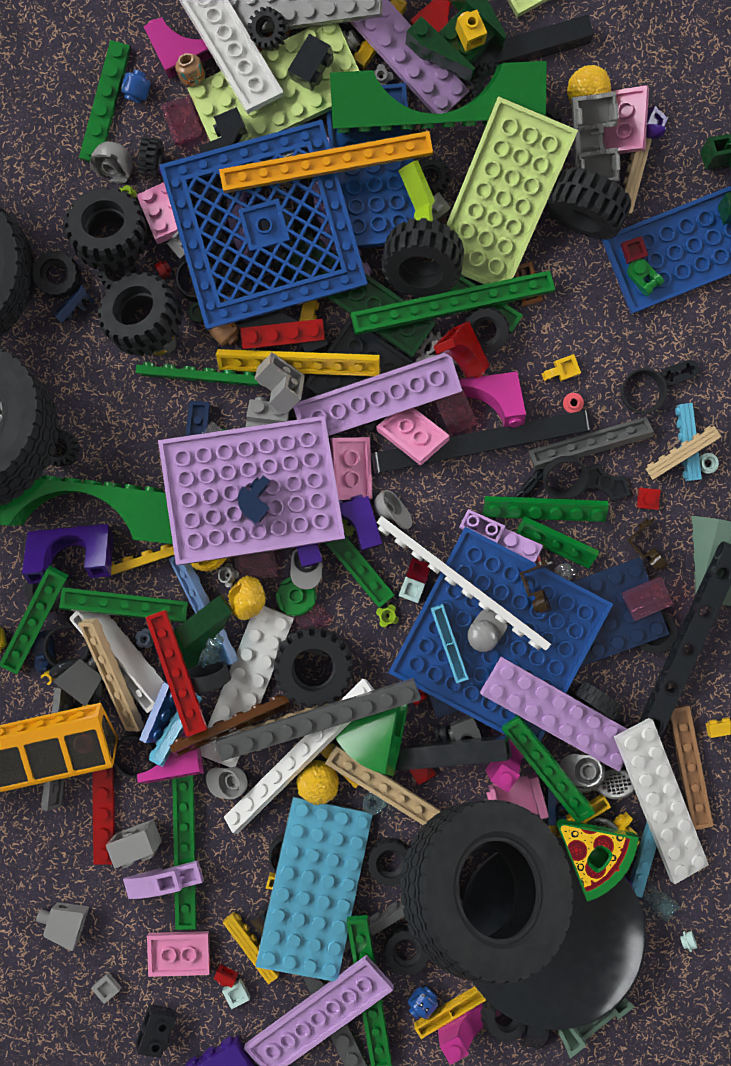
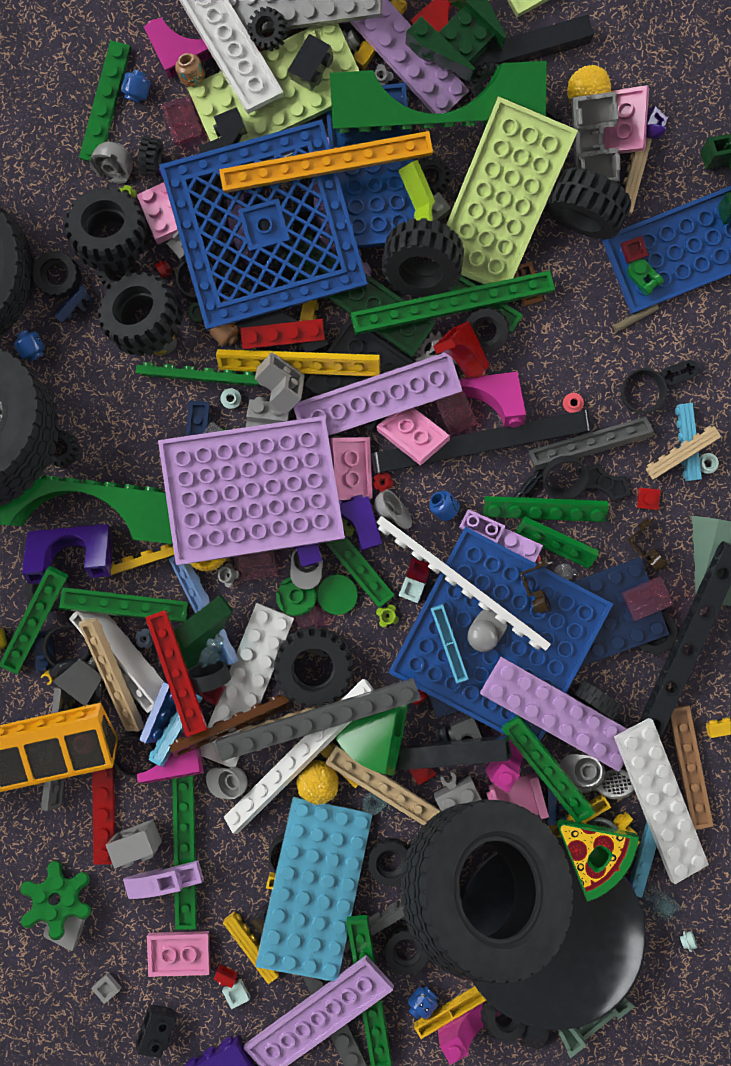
yellow hair [228,575,266,620] -> none
dark blue brick [238,475,270,527] -> none
yellow brick [455,10,487,52] -> none
yellow plate [542,354,581,381] -> none
none -> blue head [14,330,45,362]
none -> green plate [20,860,91,941]
none -> dark red plate [199,685,226,706]
none -> light aqua plate [221,388,241,409]
none -> green tile [317,574,358,615]
none -> red plate [373,472,393,492]
none -> blue head [429,491,460,521]
none -> light grey brick [434,770,481,811]
none -> dark tan piece [613,304,659,333]

